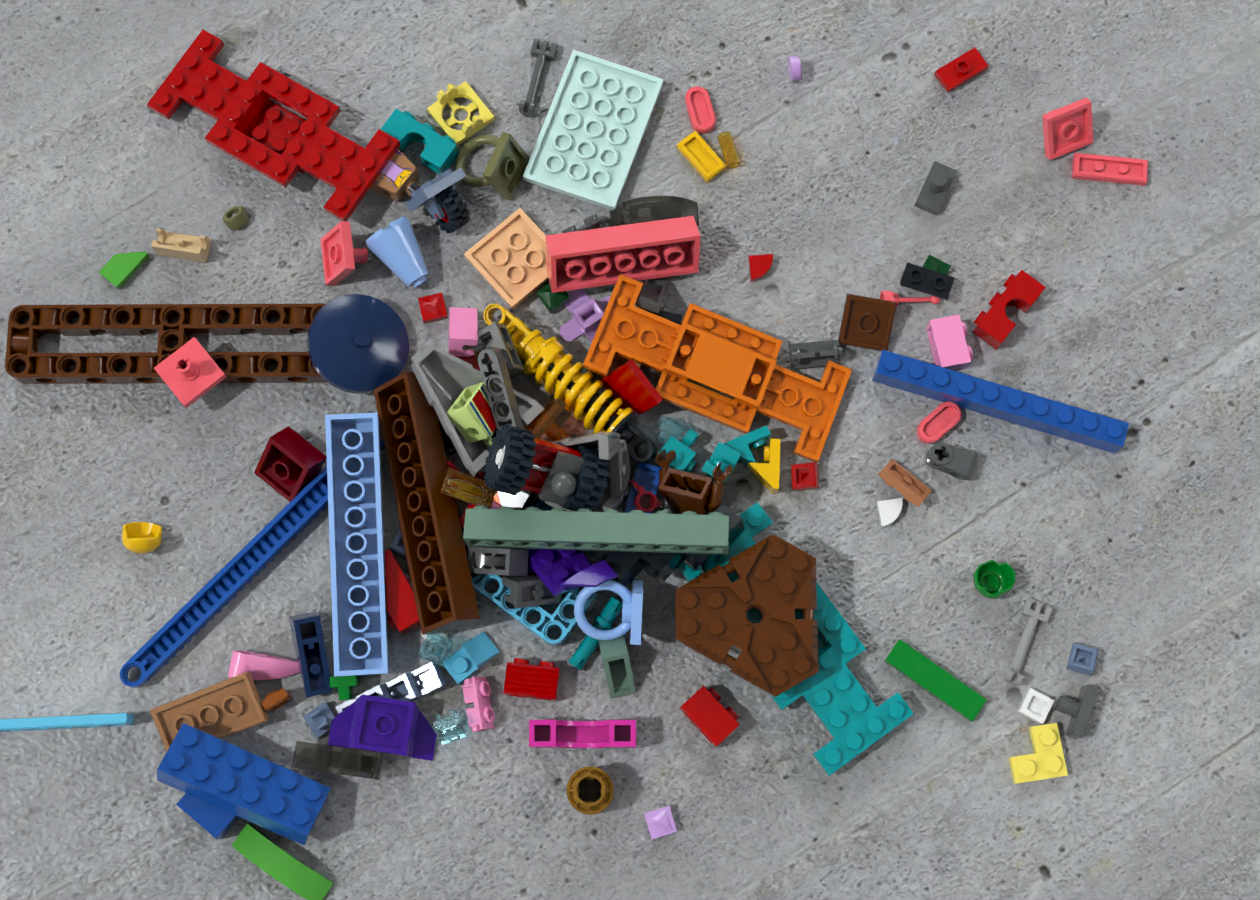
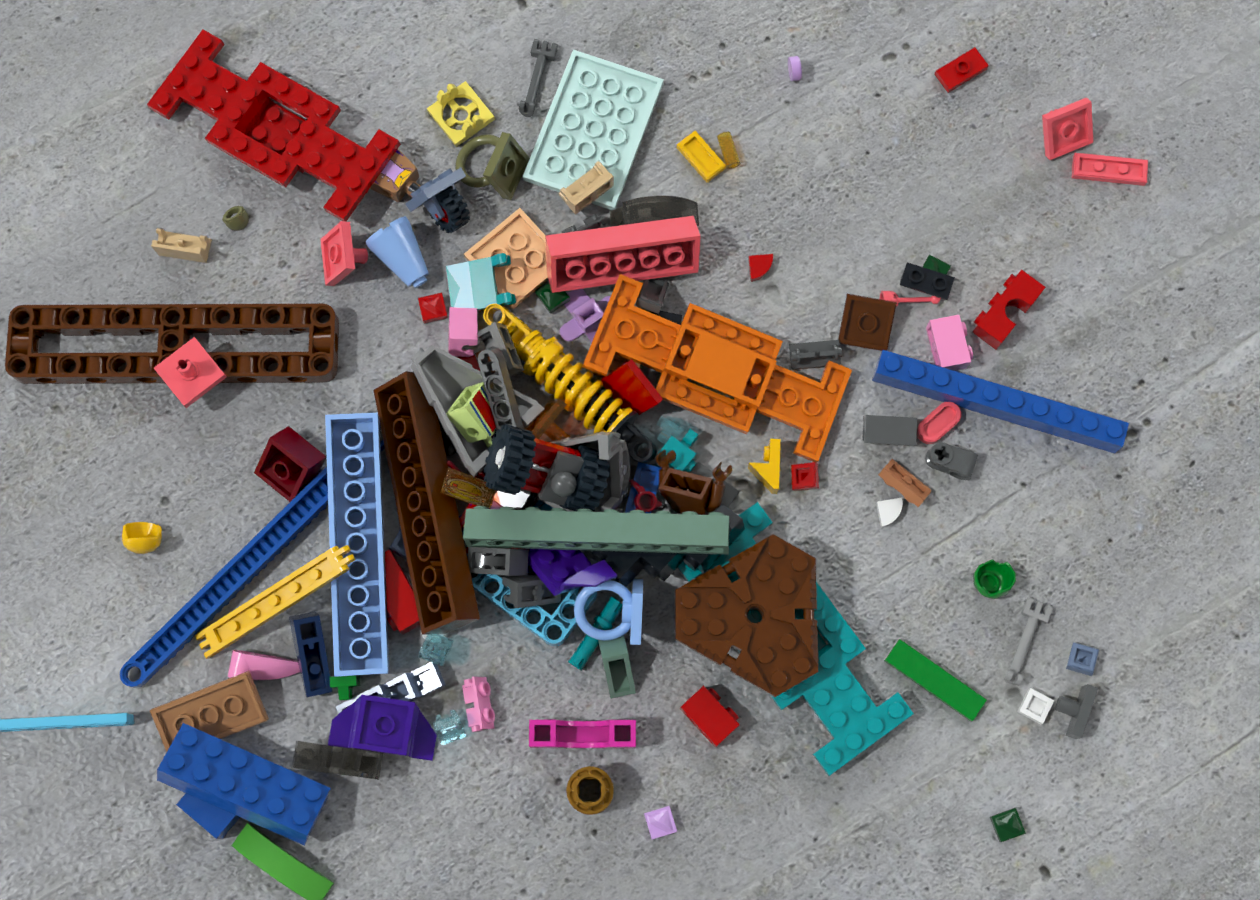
bright green tile [99,251,150,289] -> none
dark orange tile [261,688,293,712] -> none
sand blue tile [303,702,336,739] -> none
dark blue dish [307,294,409,394] -> none
teal arch [380,108,459,175] -> none
medium azure slope [442,632,500,685] -> none
red brick [503,658,560,701] -> none
coral tile [685,86,716,134] -> none
teal slope [702,442,741,482] -> none
teal slope [724,425,771,466] -> none
dark grey tile [914,161,957,216] -> none
light yellow plate [1009,723,1068,784] -> none
none -> yellow hinge [195,545,355,659]
none -> flag [446,253,516,310]
none -> tan hinge [559,161,614,215]
none -> dark grey hinge [862,415,917,446]
none -> dark green tile [990,808,1026,842]

